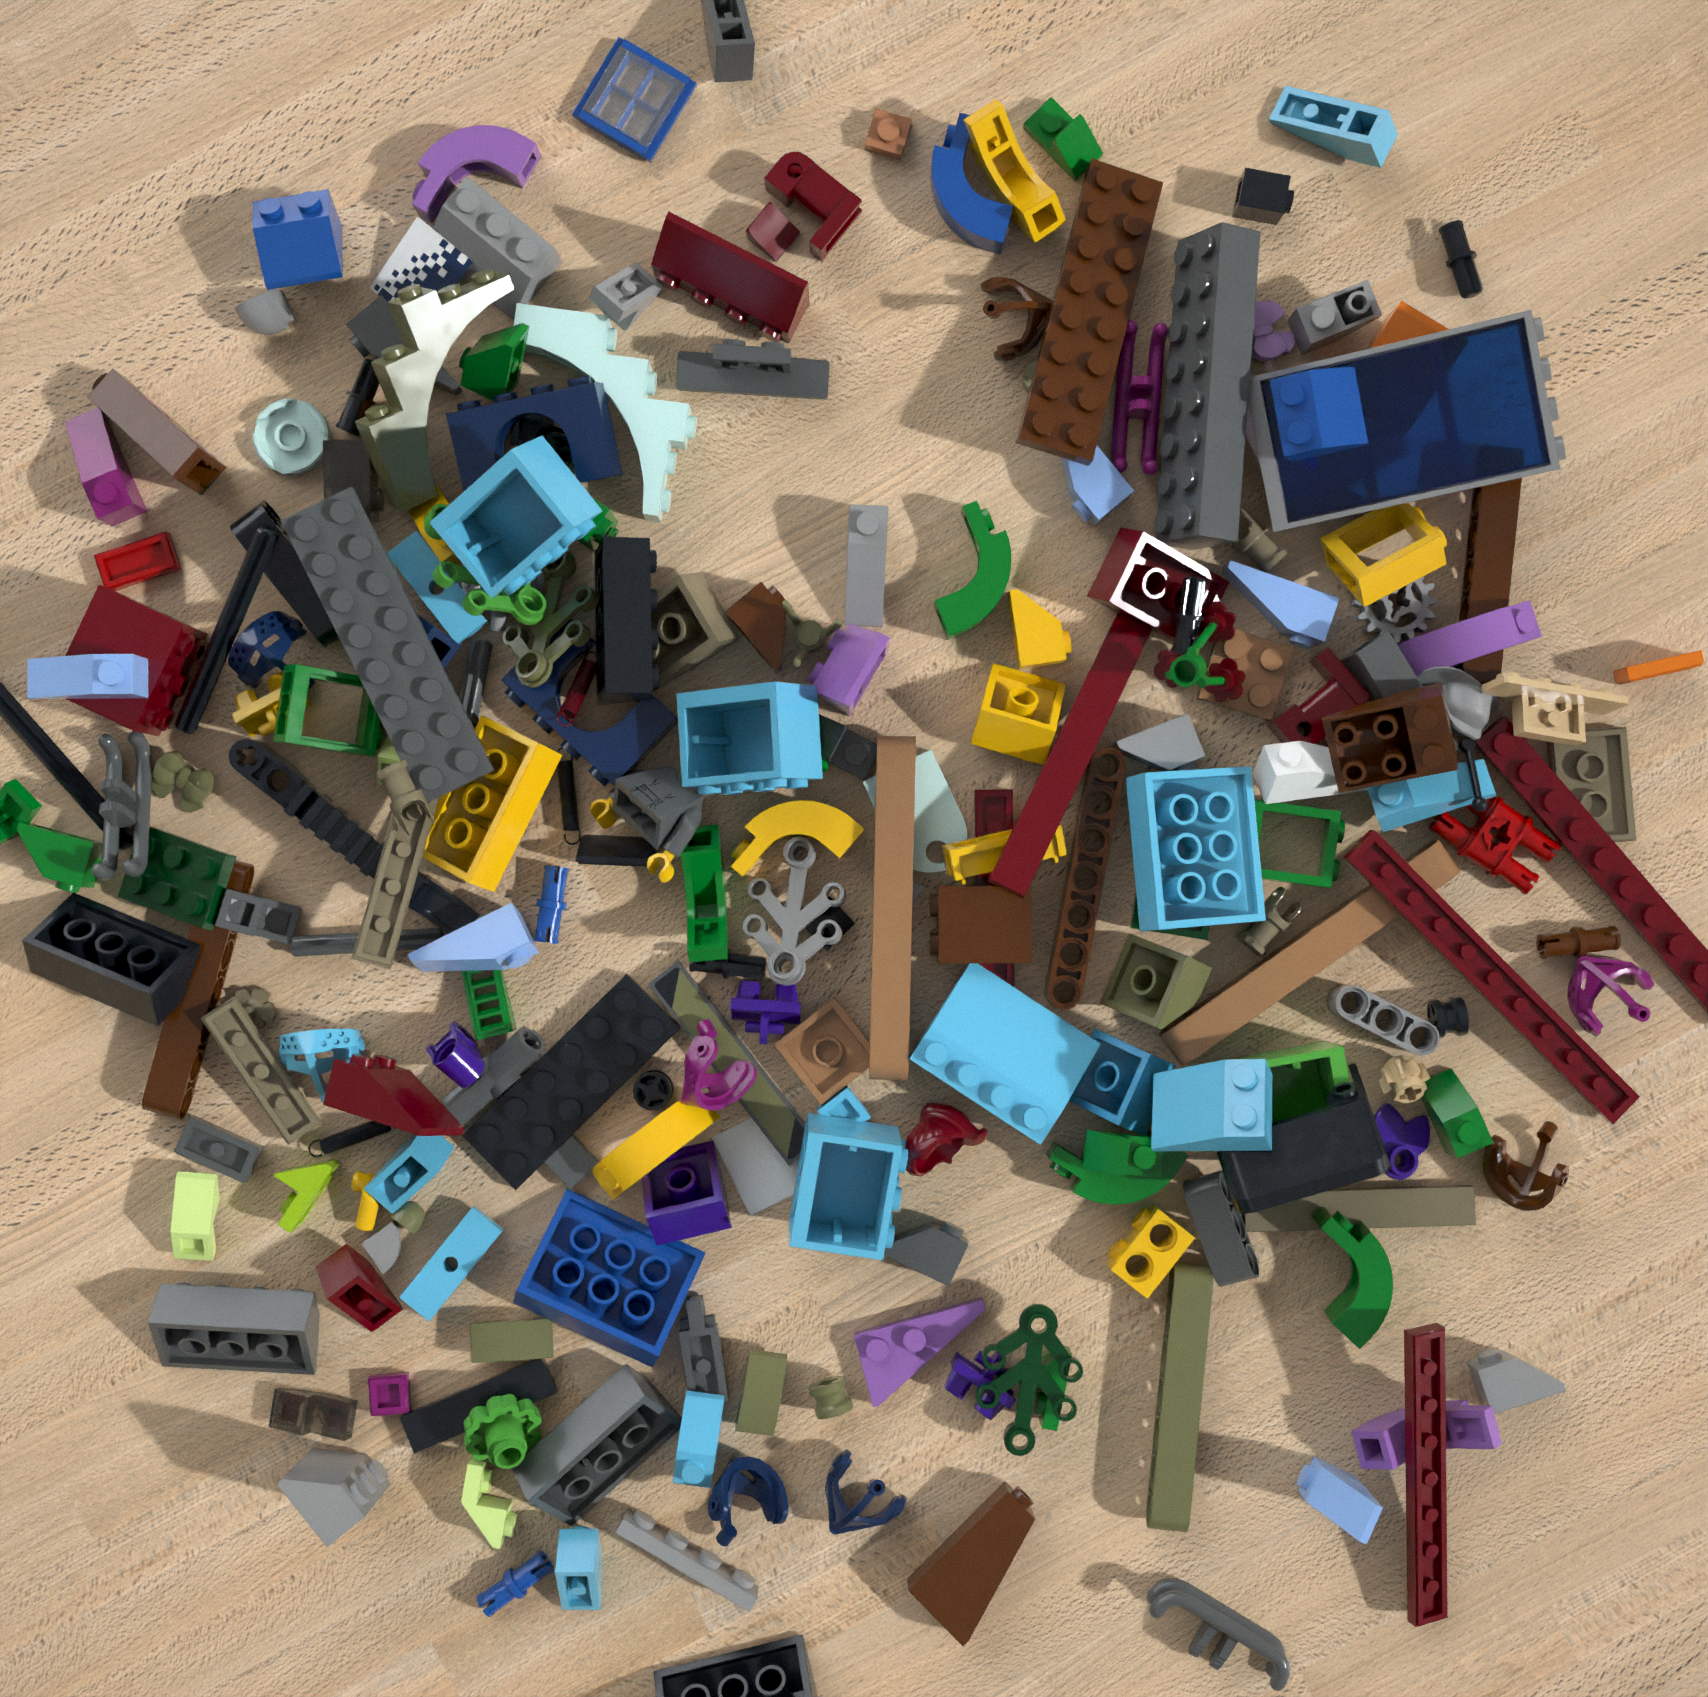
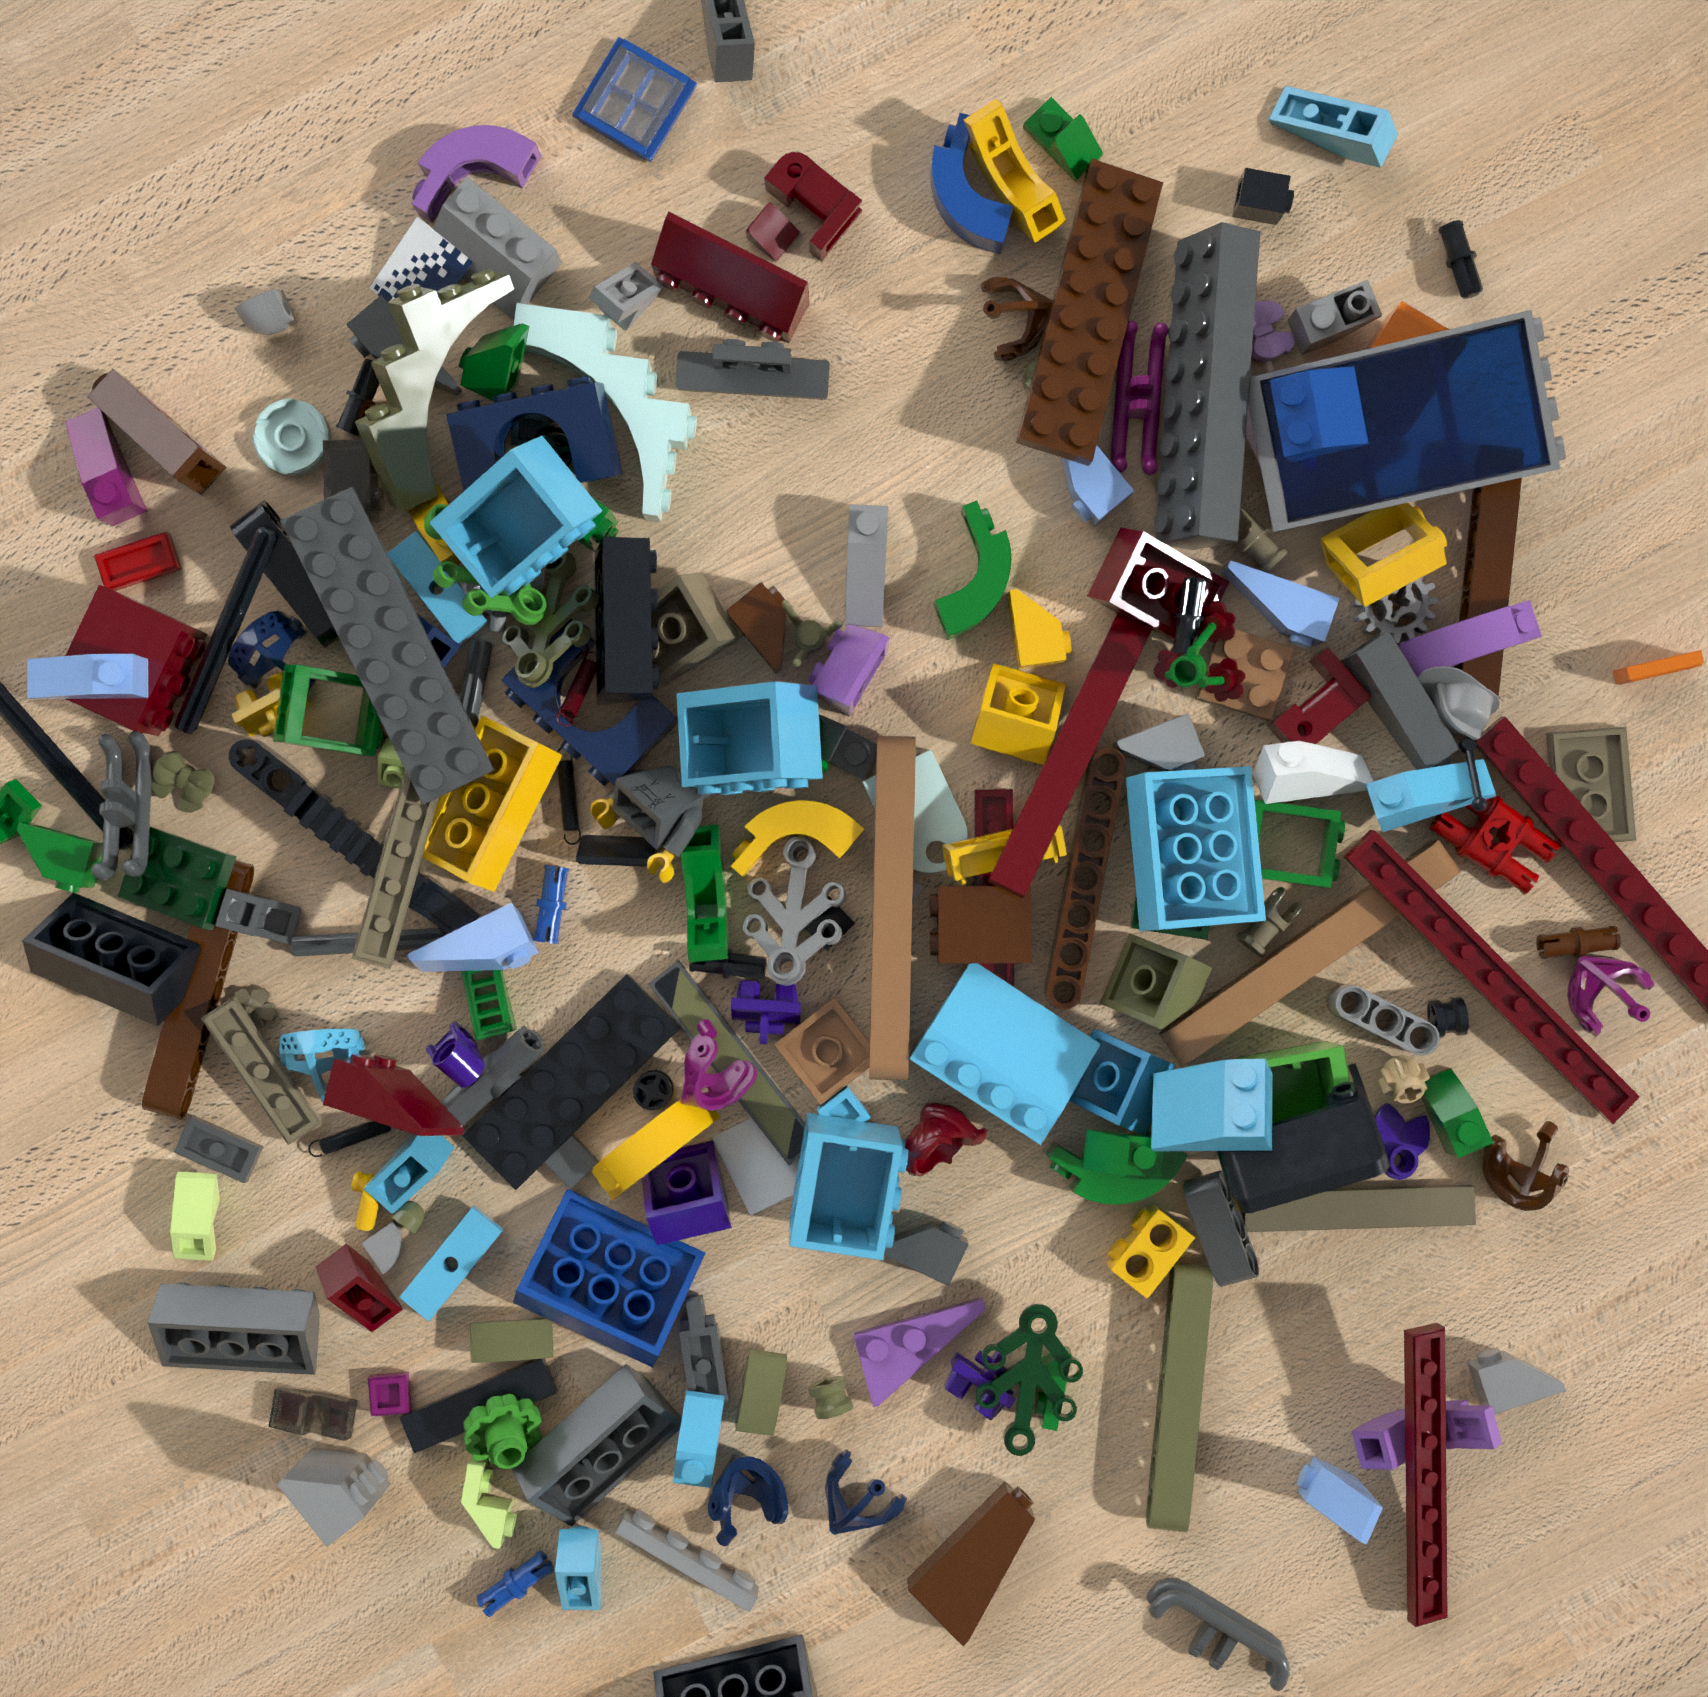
blue slope [252,189,343,290] -> none
lime slope [273,1159,341,1233] -> none
dark tan piece [374,760,434,835] -> none
nougat plate [865,109,912,160] -> none
green arch [1312,1206,1393,1349] -> none
reddish brown slope [1322,683,1458,793] -> none
tan bracket [1481,672,1629,746] -> none

